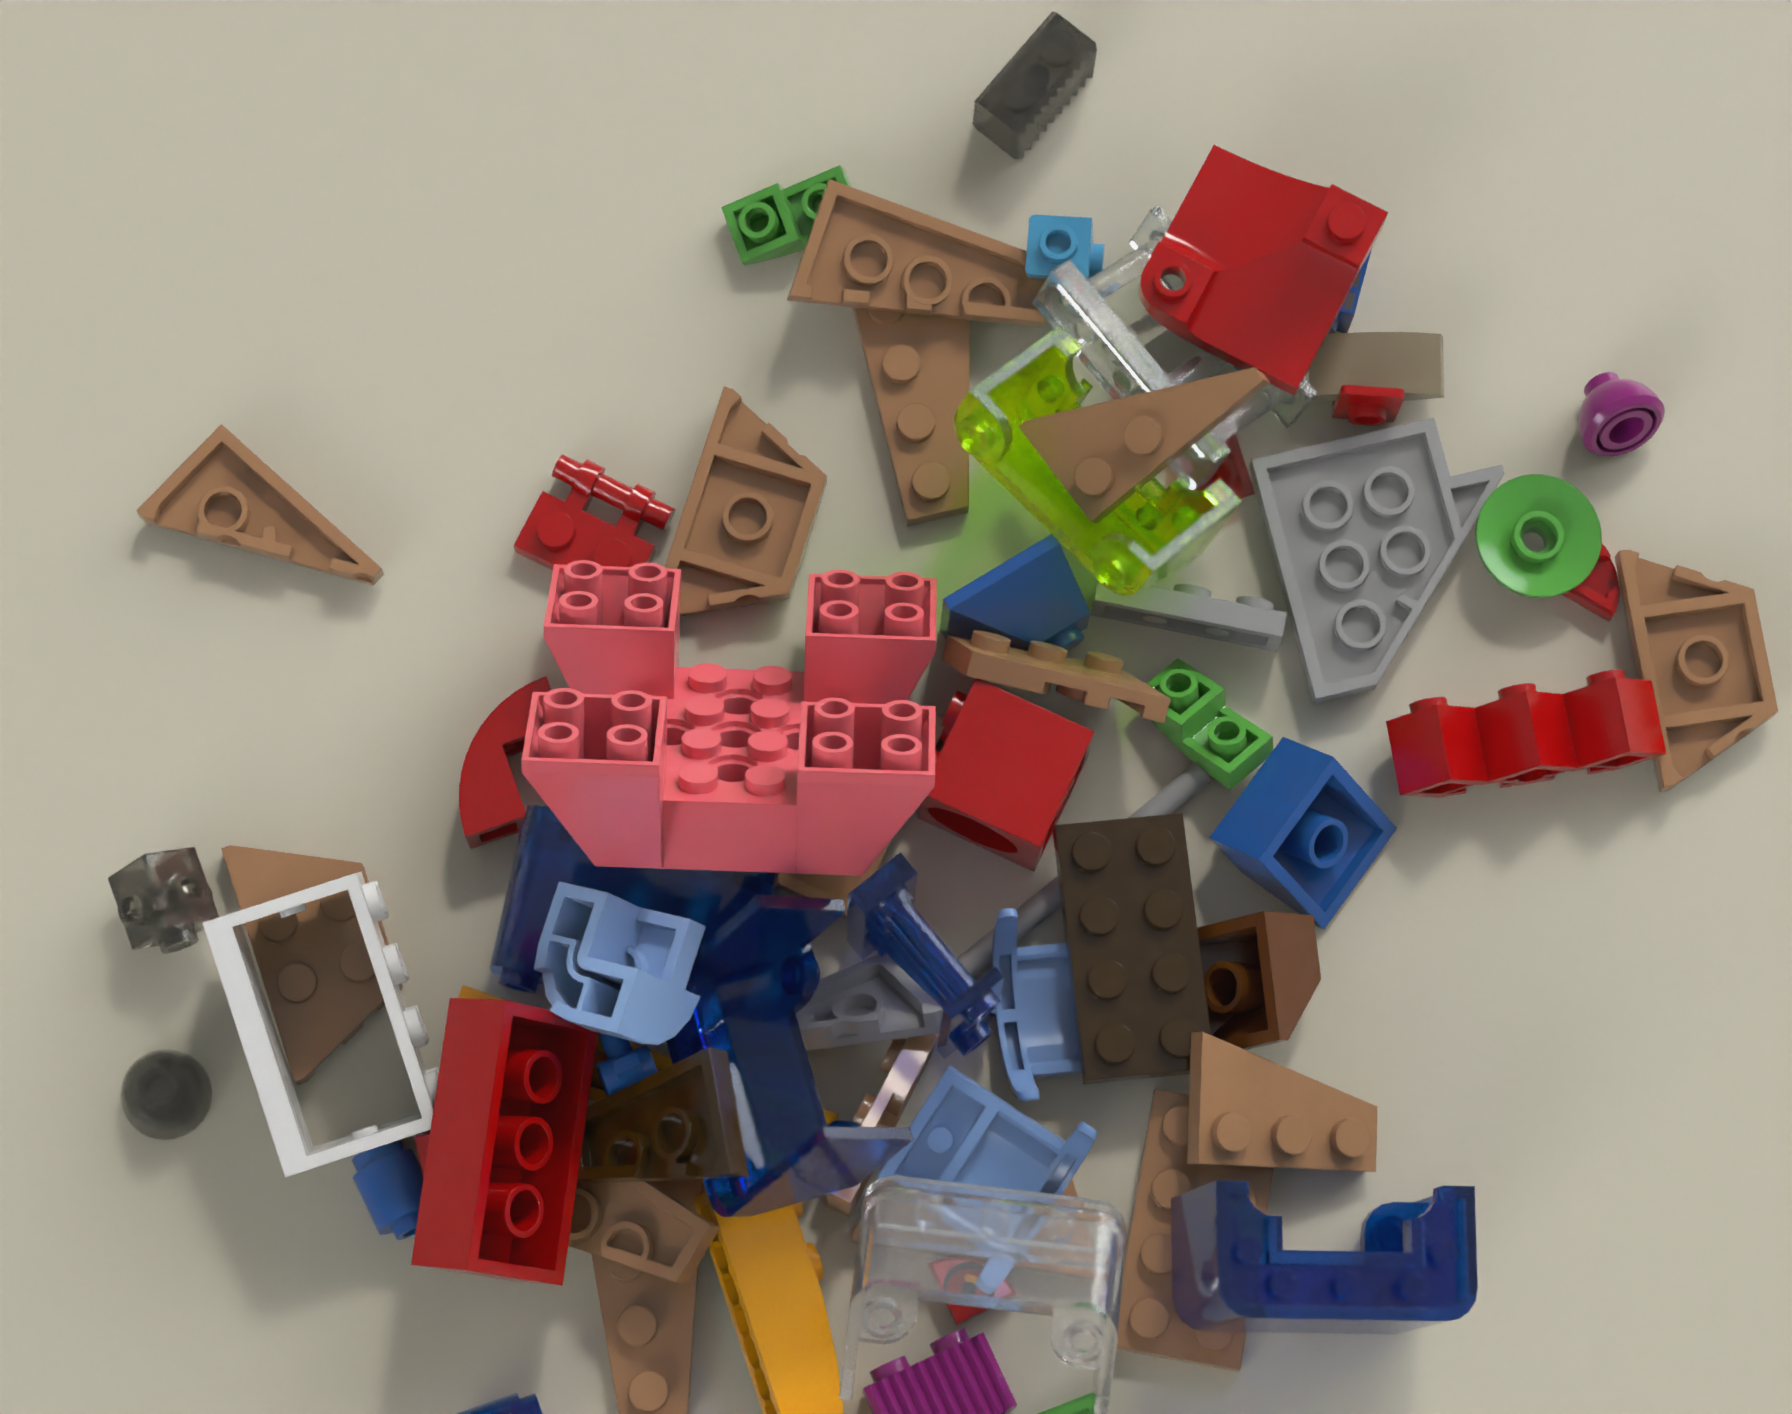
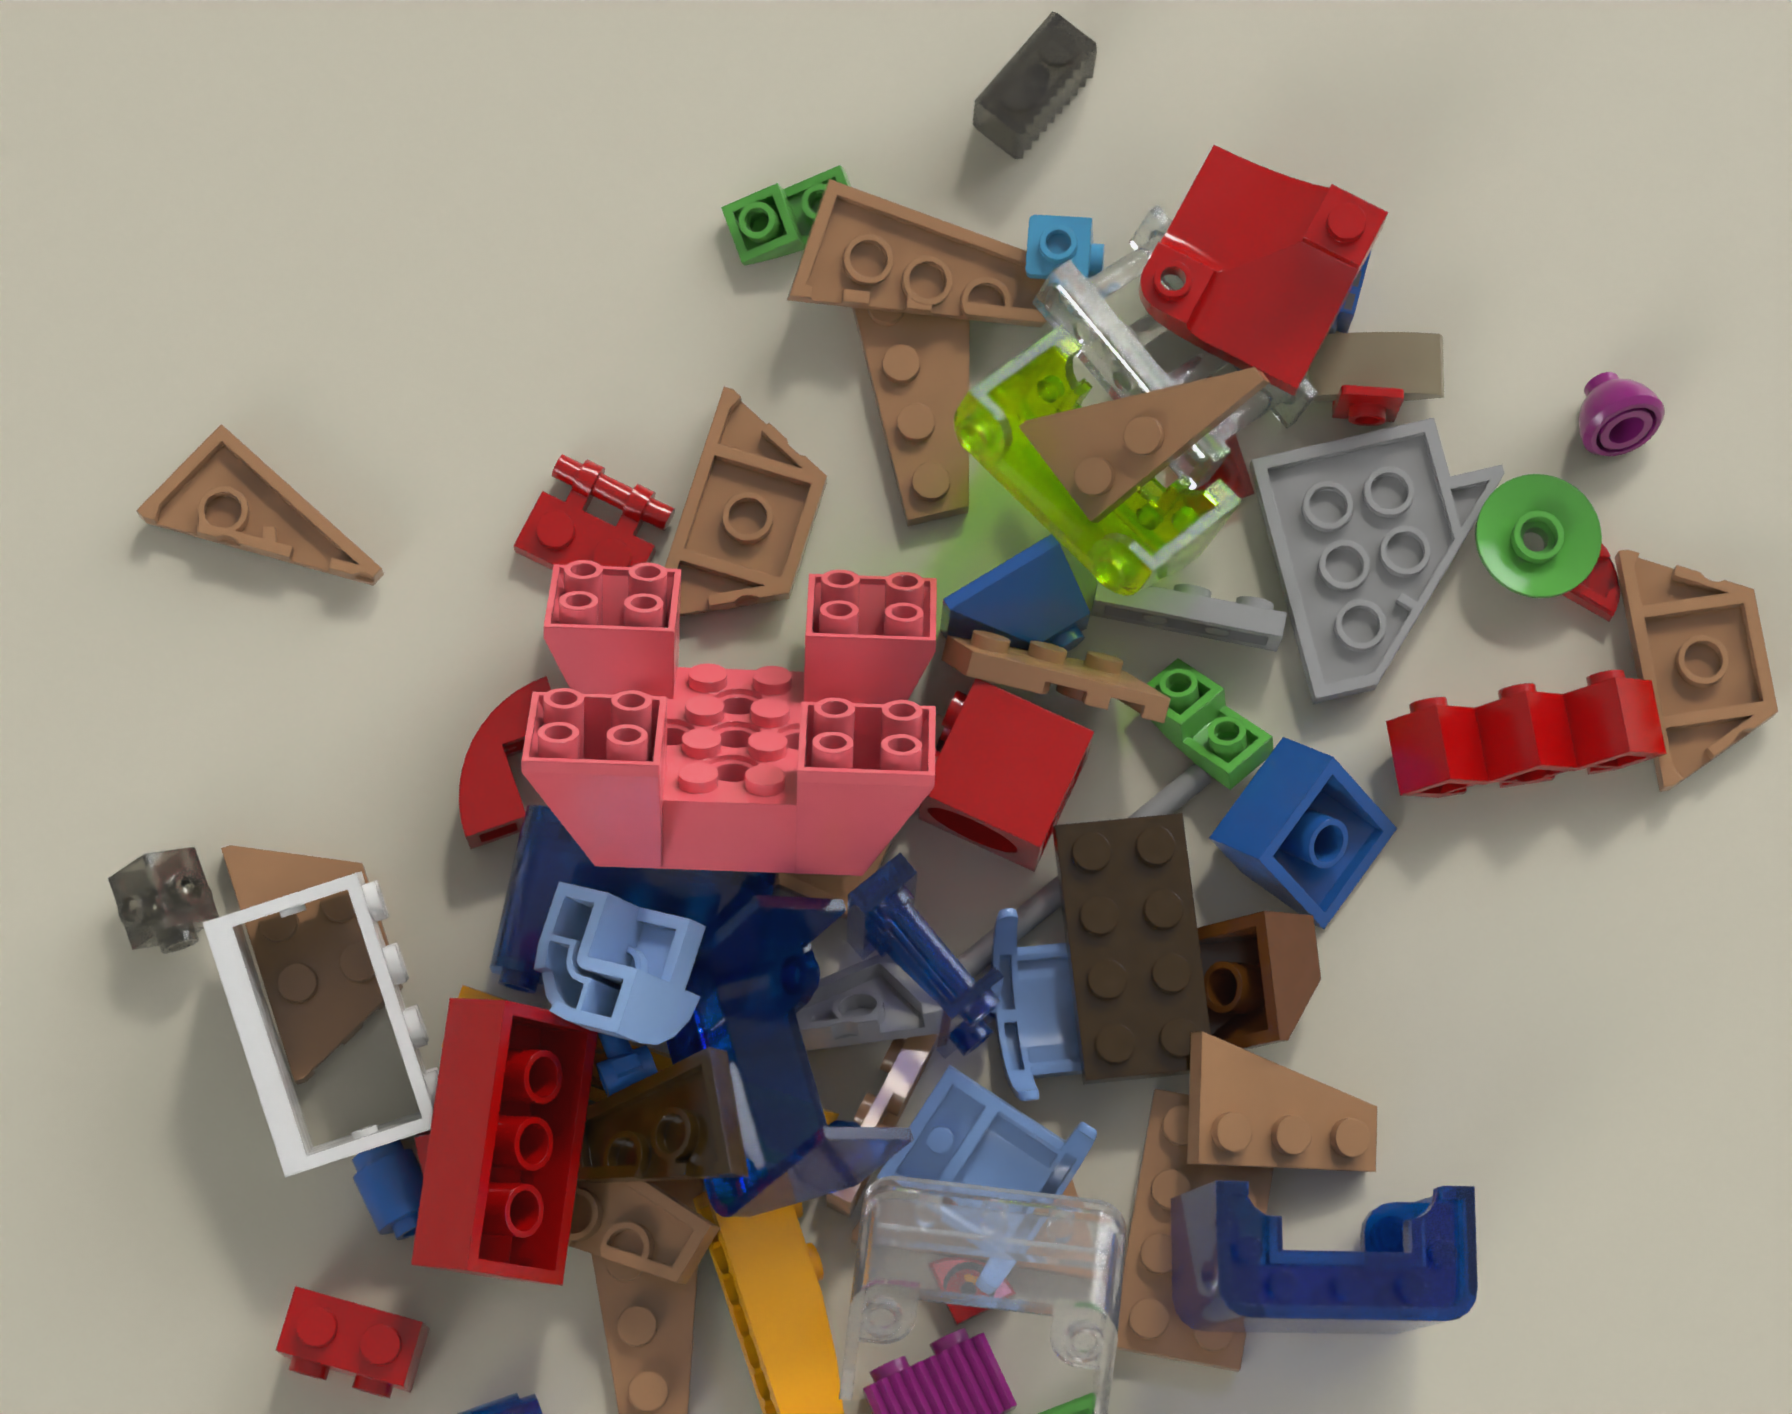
clear smoke brick [120,1049,212,1140] -> none
none -> red brick [275,1286,430,1399]

